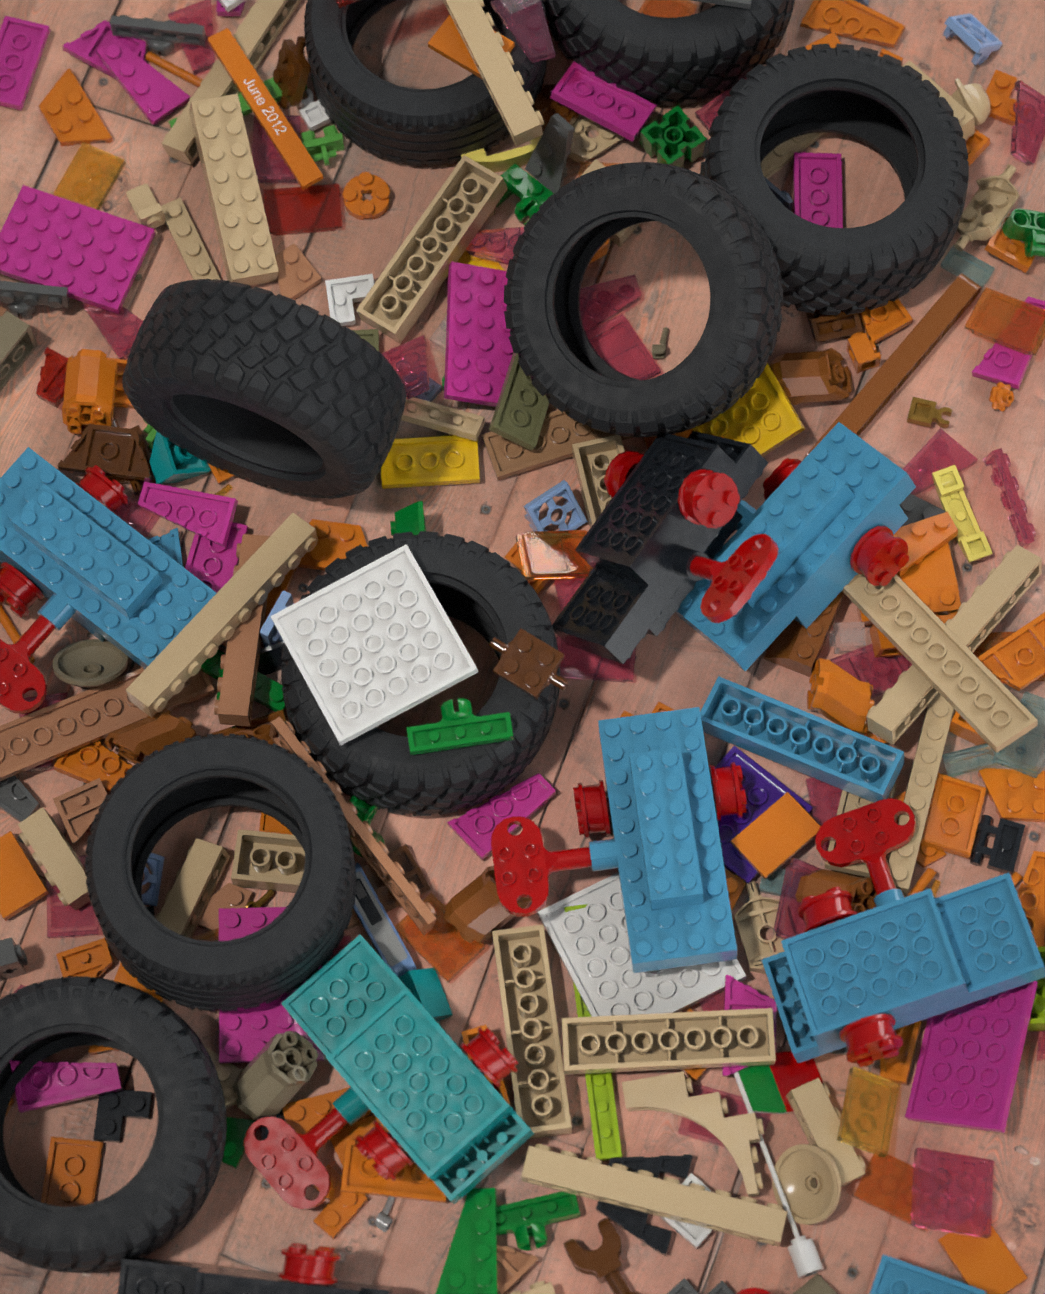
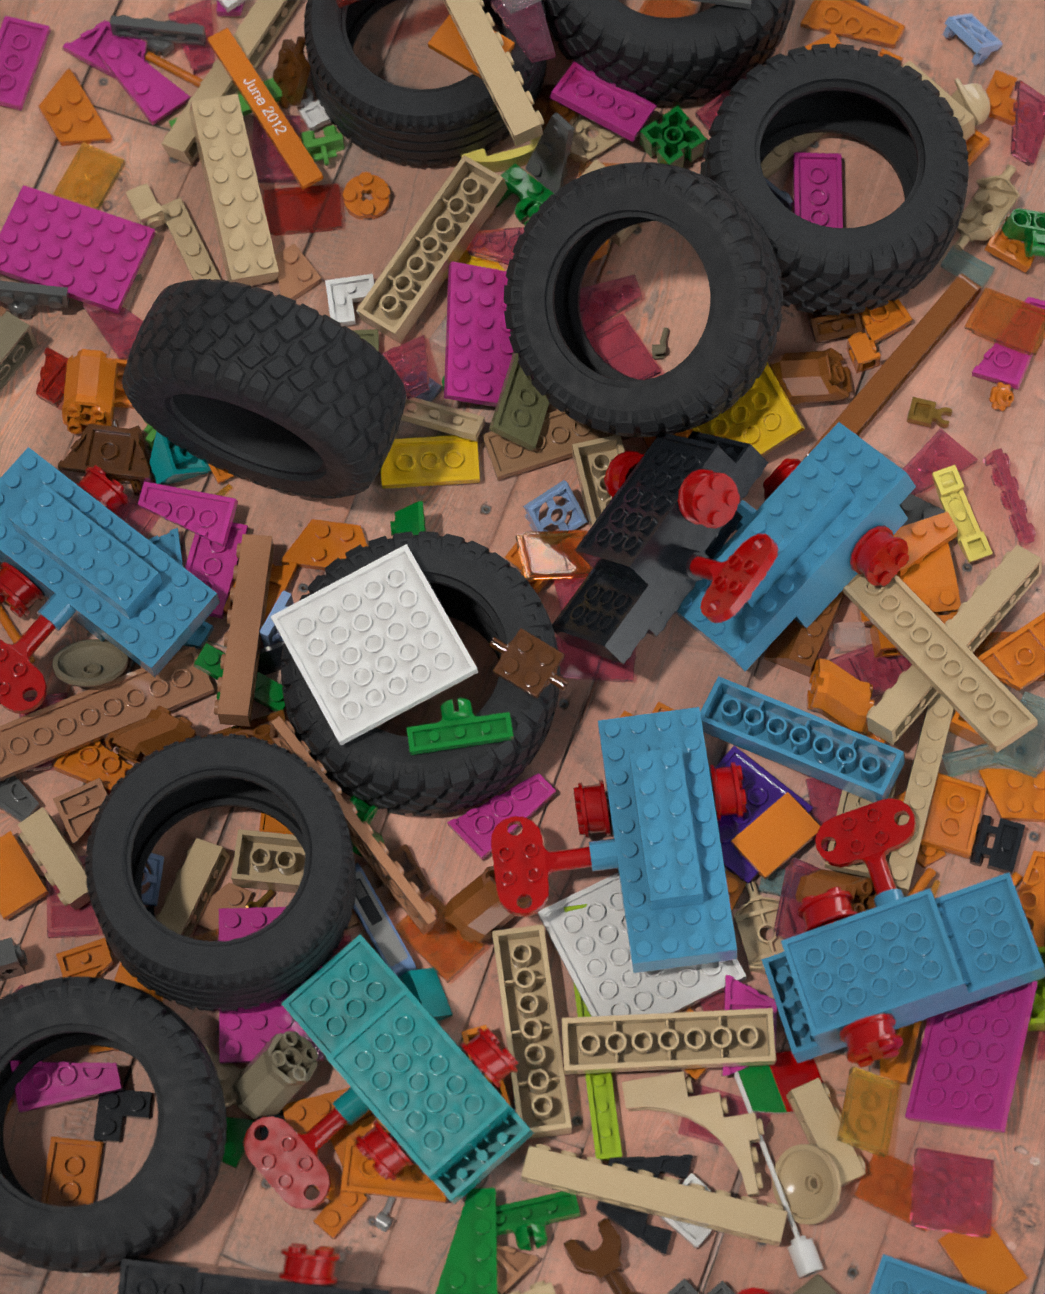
tan brick [126,513,318,718] -> none

